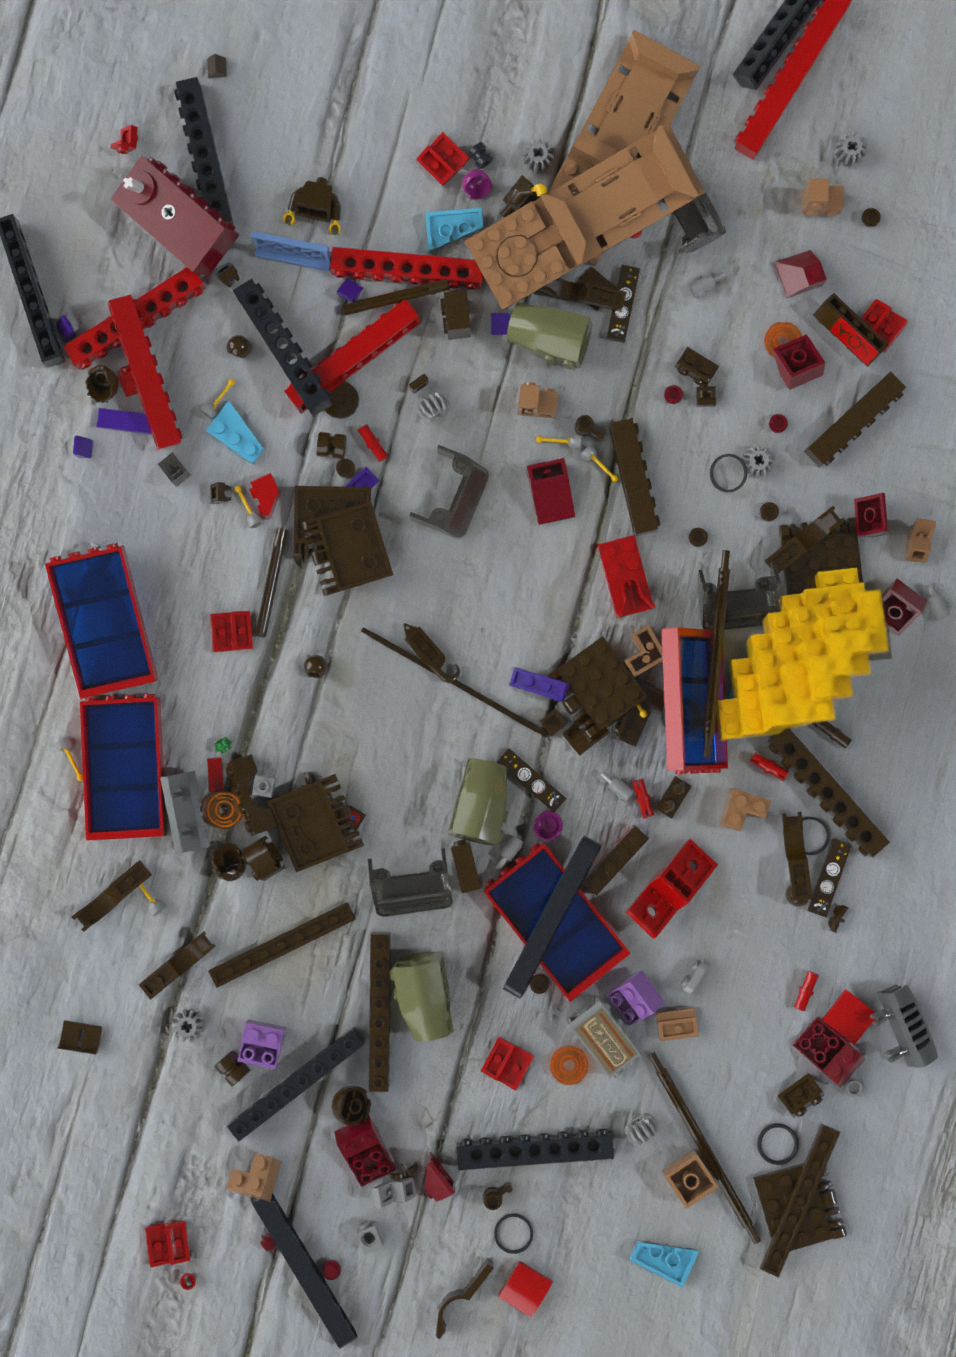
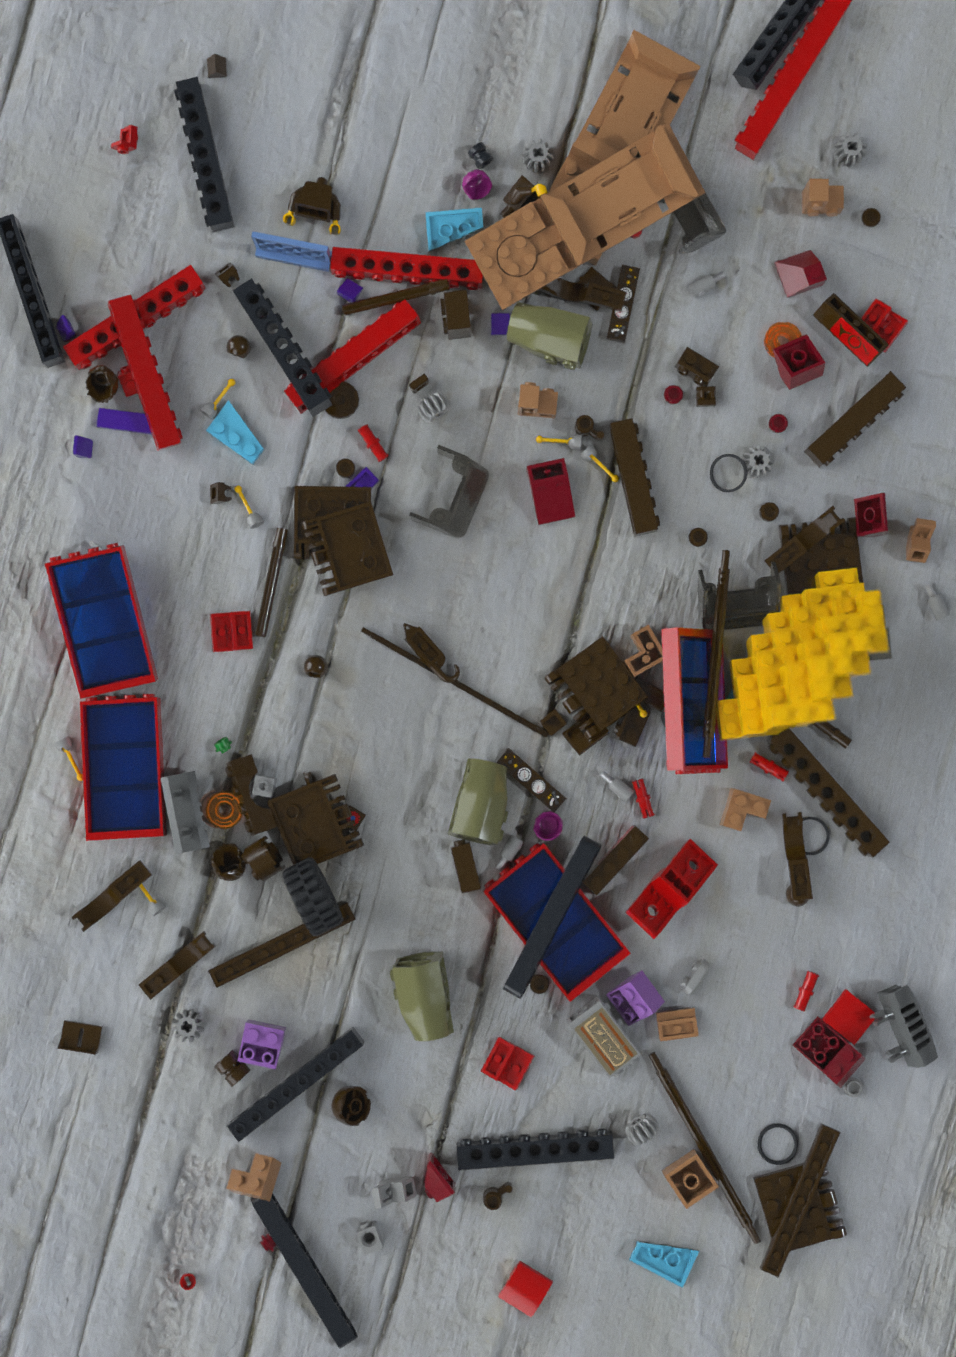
dark red piece [111,155,240,277] -> none
red slope [145,1221,190,1268] -> none
clear smoke slope [158,452,191,487] -> none
red sticker [207,758,224,792] -> none
red slope [249,473,281,520] -> none
dark brown wheel [316,432,347,459] -> none
dark red plate [321,1260,341,1280] -> none
dark red slope [334,1115,396,1187] -> none
clear smoke windscreen [368,848,453,917] -> none
dark brown brick [369,932,391,1092] -> none
dark brown piece [389,1161,418,1181] -> none
red slope [416,132,470,186] -> none
dark brown piece [436,1258,494,1340] -> none
black piece [494,1213,533,1254] -> none
dark purple tile [509,667,569,702] -> none
clear orange tile [550,1045,588,1085] -> none
red plate [597,535,656,619] -> none
dark brown tile [655,776,692,819] -> none
dark brown bracket [777,1073,824,1118] -> none
dark brown tile [807,838,852,918] -> none
dark brown piece [828,905,849,933] -> none
dark red slope [881,578,927,636] -> none
none -> black tyre [282,857,343,936]

